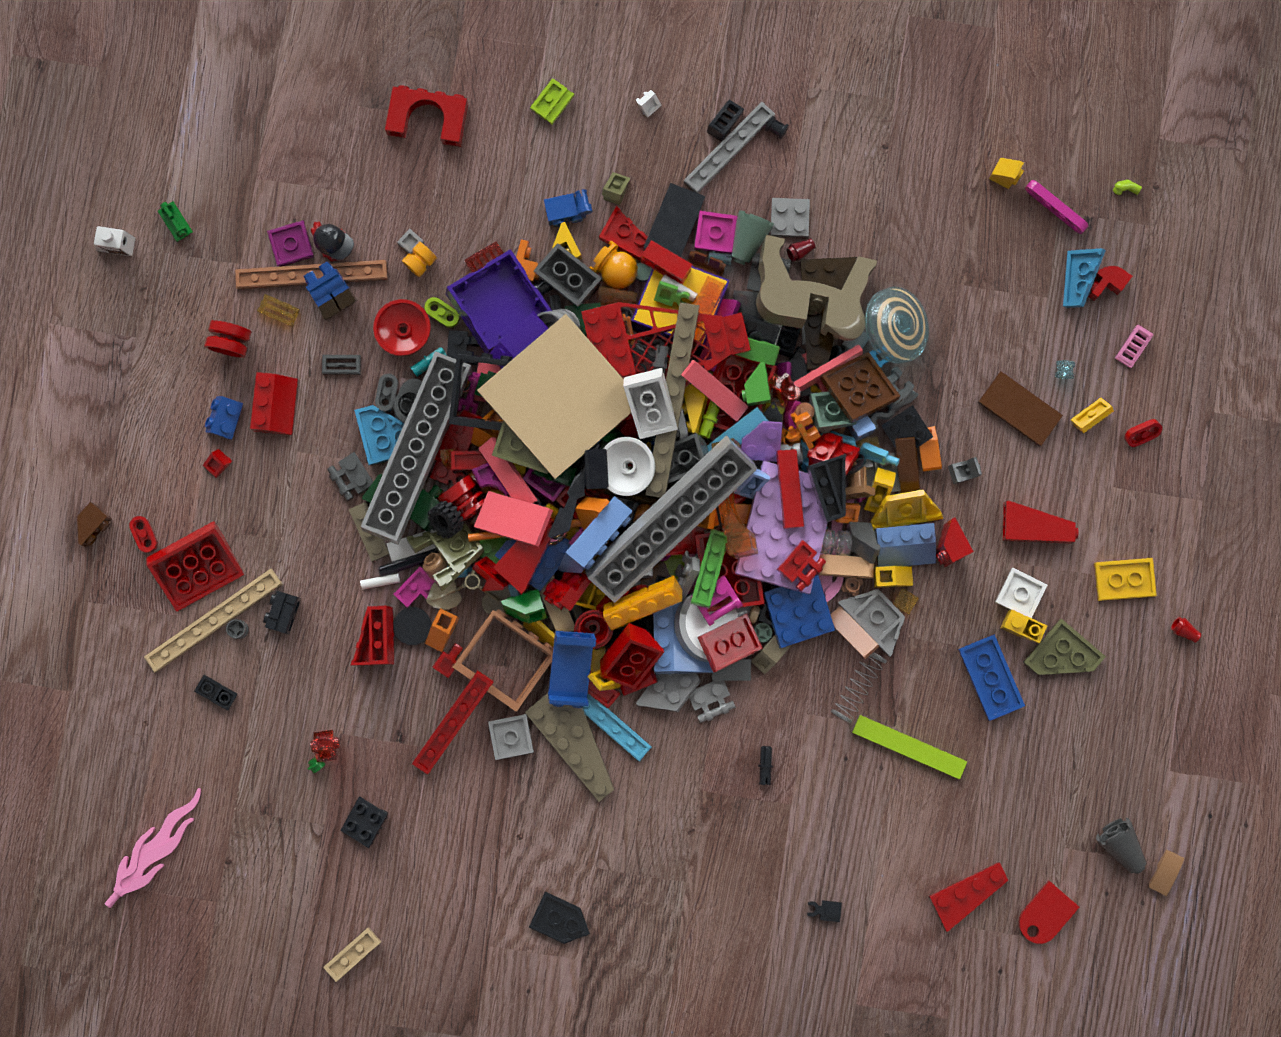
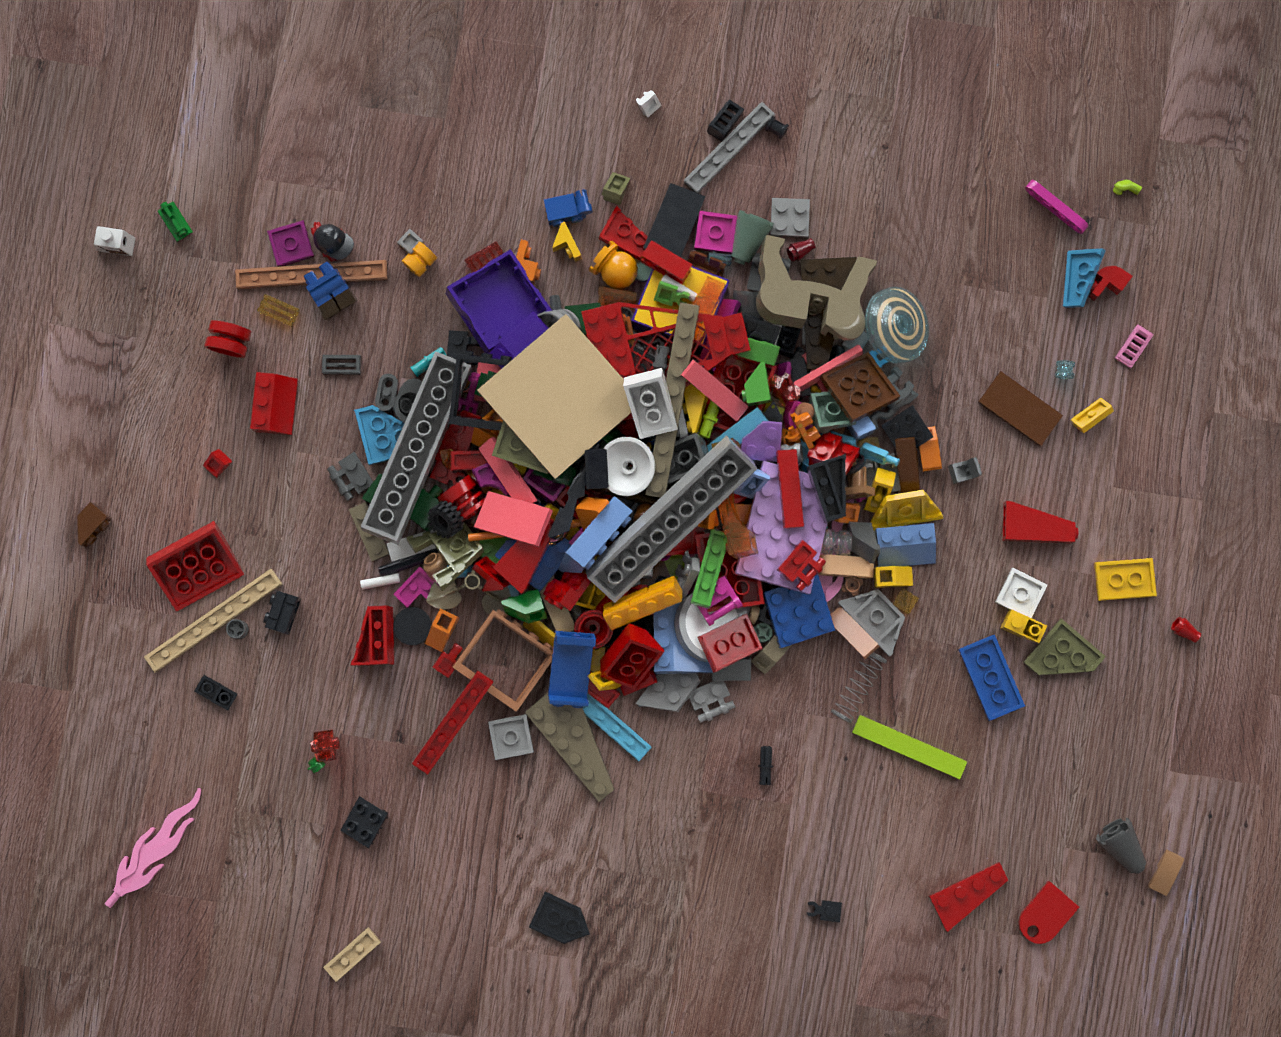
red plate [129,516,158,553] -> none
blue bracket [205,396,243,440] -> none
red dish [373,299,431,356] -> none
red arch [385,85,468,147] -> none
lime plate [425,297,460,328] -> none
lime plate [530,78,575,125] -> none
dark grey slope [533,243,602,307] -> none
black bush [533,280,555,296] -> none
red slope [936,517,974,567] -> none
yellow slope [989,158,1024,189] -> none
red plate [1124,419,1163,447] -> none

